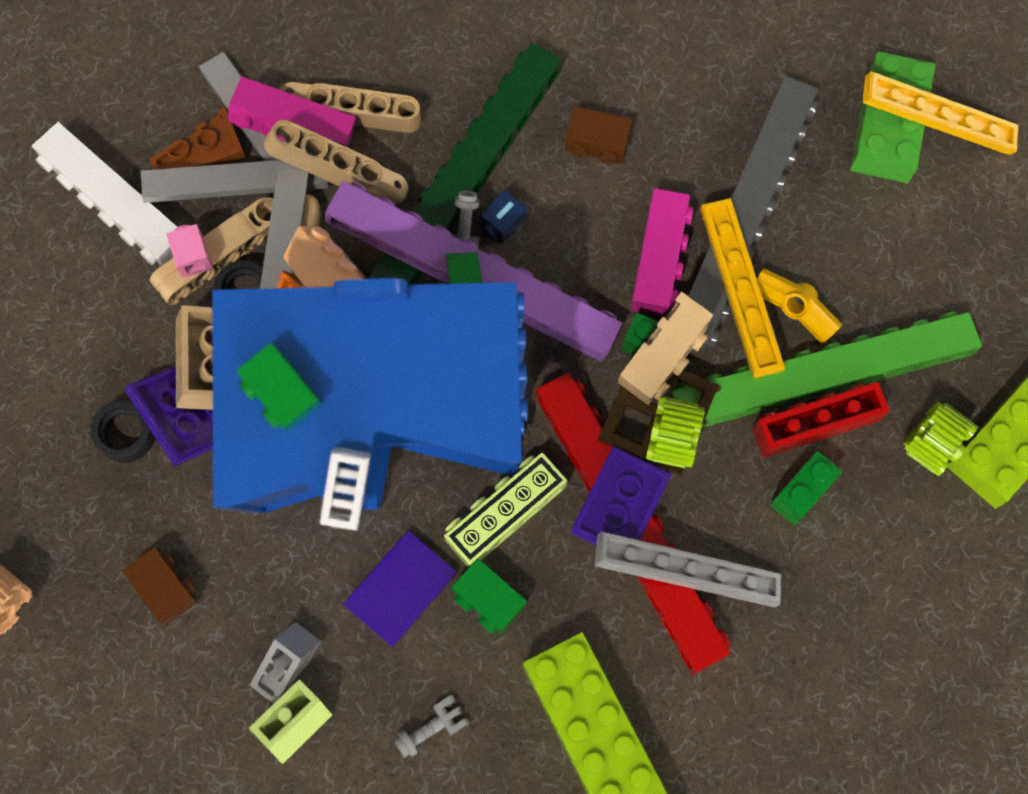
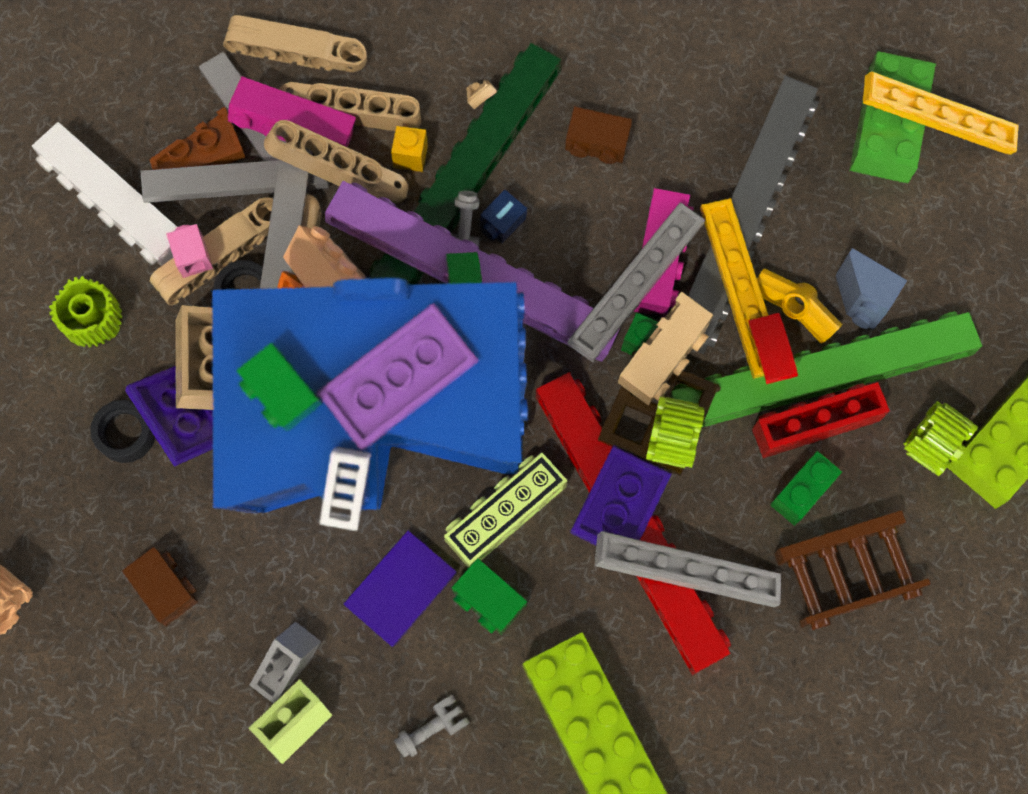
none -> lime brick [49,276,122,348]
none -> tan piece [223,15,367,72]
none -> medium lavender tile [317,303,478,451]
none -> yellow brick [391,126,428,172]
none -> tan tile [466,80,497,109]
none -> light grey tile [568,202,705,362]
none -> red slope [748,313,798,384]
none -> reddish brown fence [774,510,931,631]
none -> sand blue slope [836,248,907,330]

